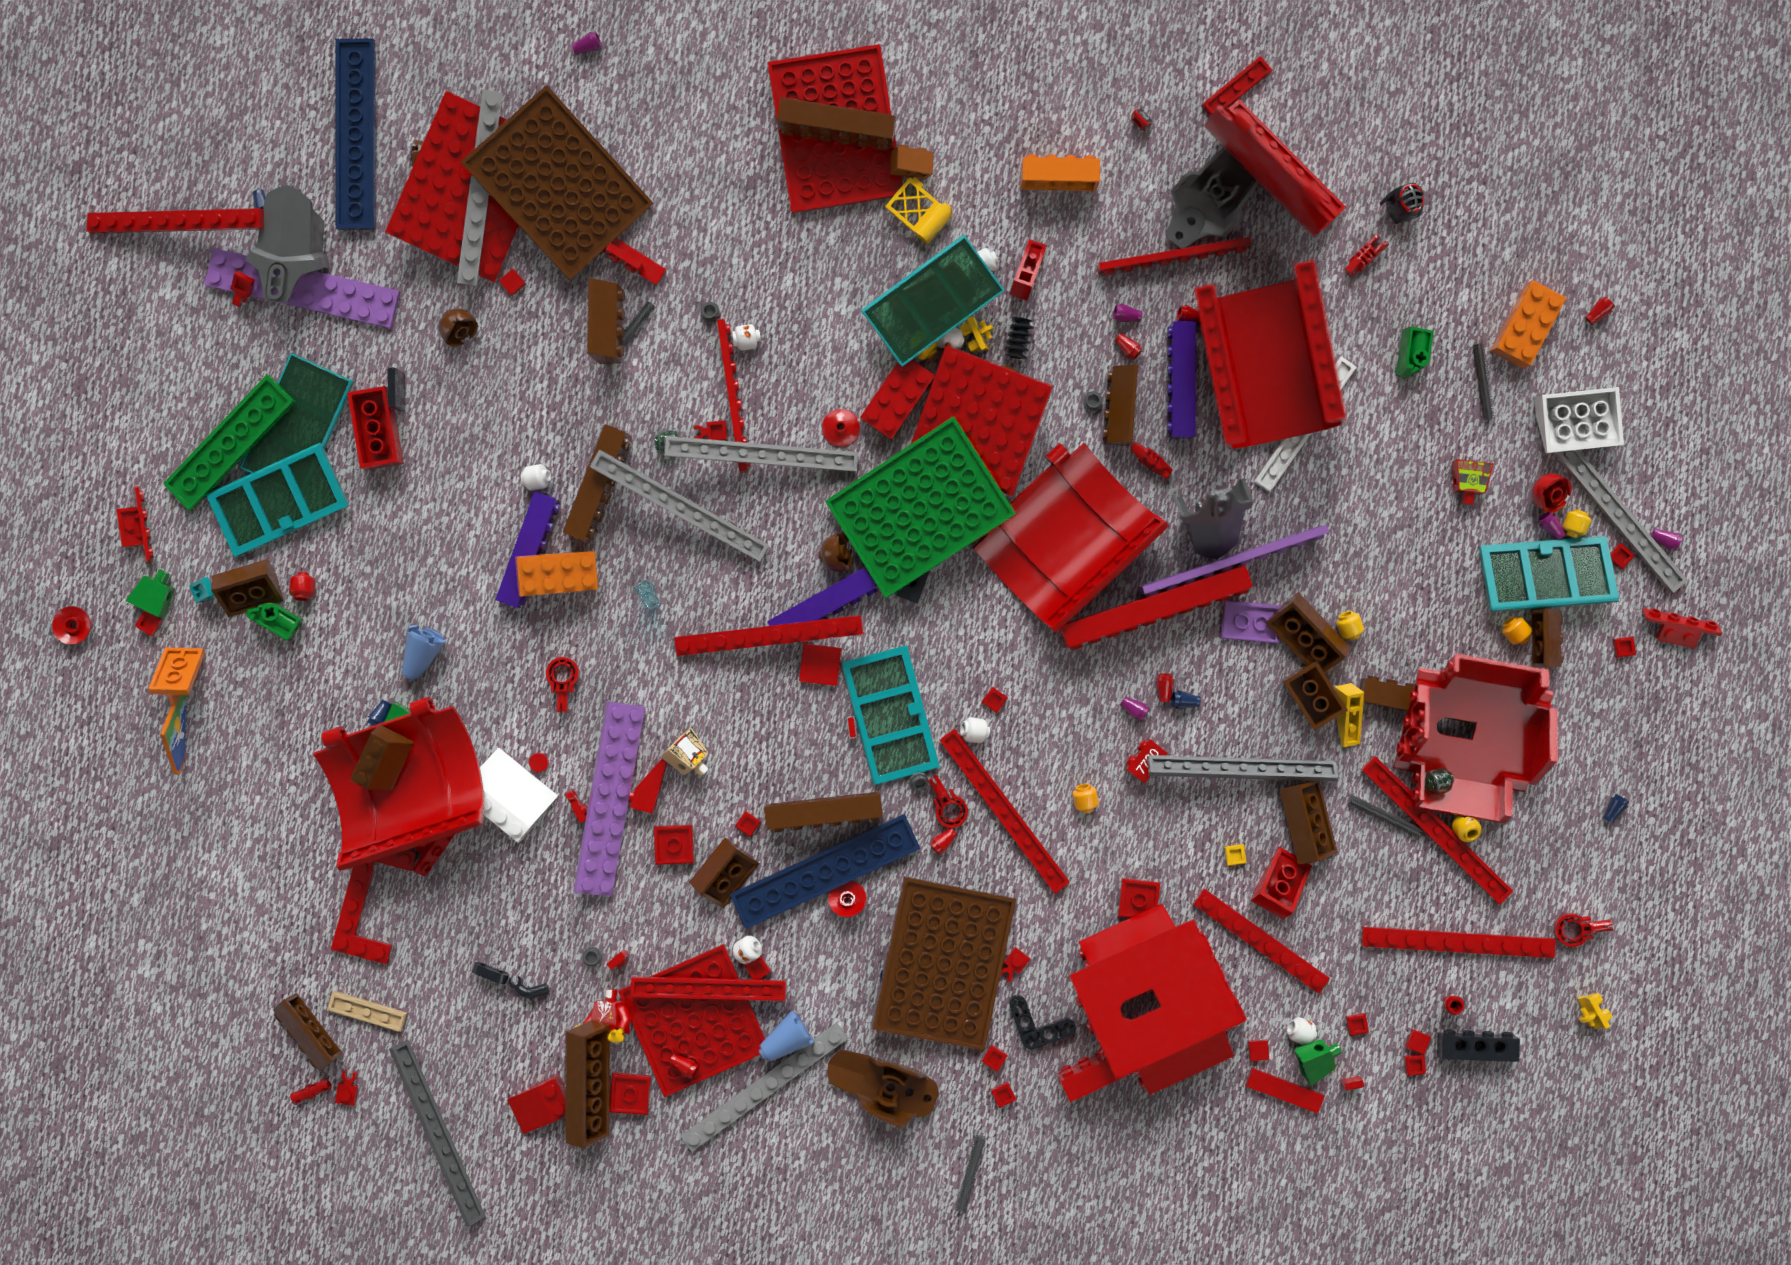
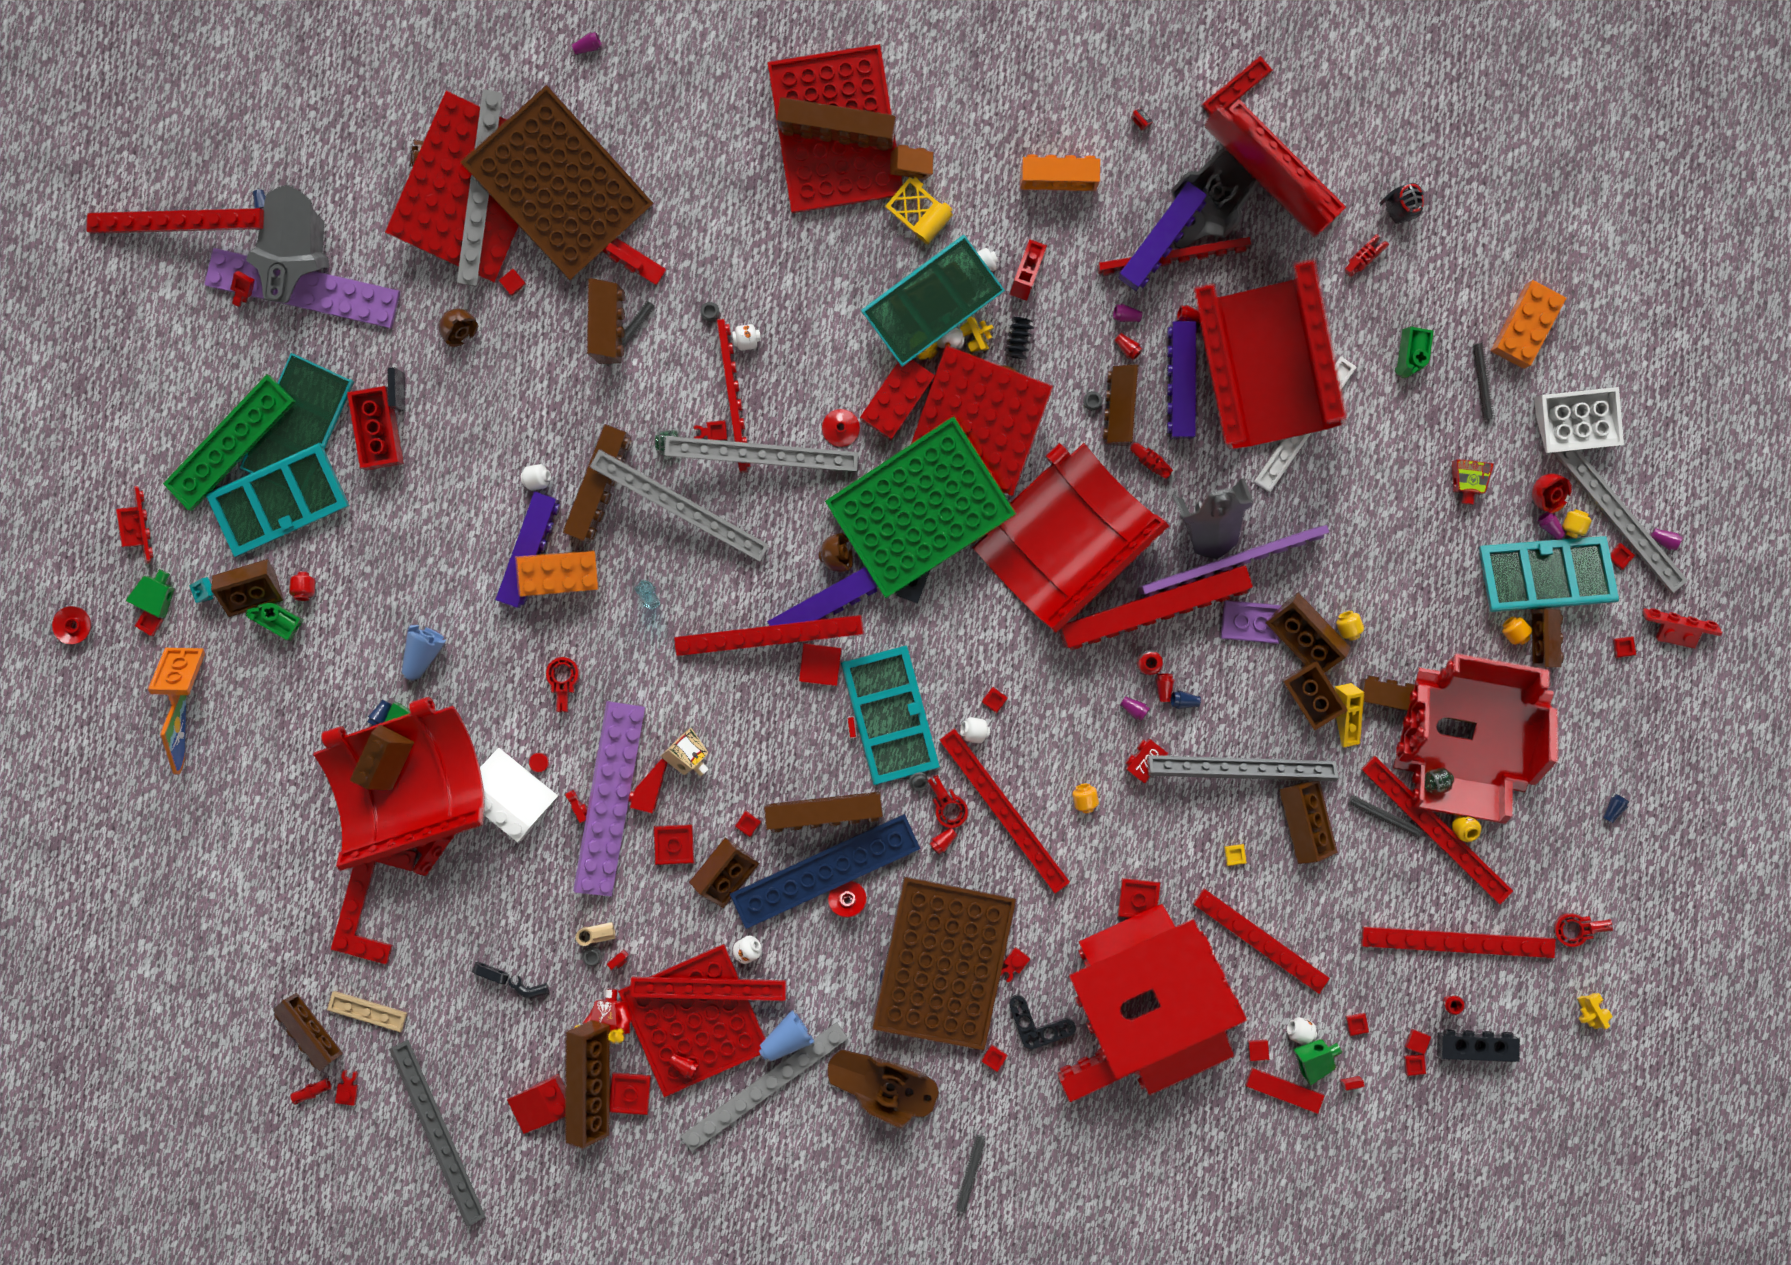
dark blue plate [335,38,376,230] -> none
red plate [745,955,772,979] -> none
red plate [991,1081,1017,1108] -> none
red slope [1250,847,1312,920] -> none
red cone [1585,297,1615,325] -> none
none -> tan piece [576,922,616,946]
none -> dark purple brick [1118,182,1207,292]
none -> red head [1137,650,1163,675]

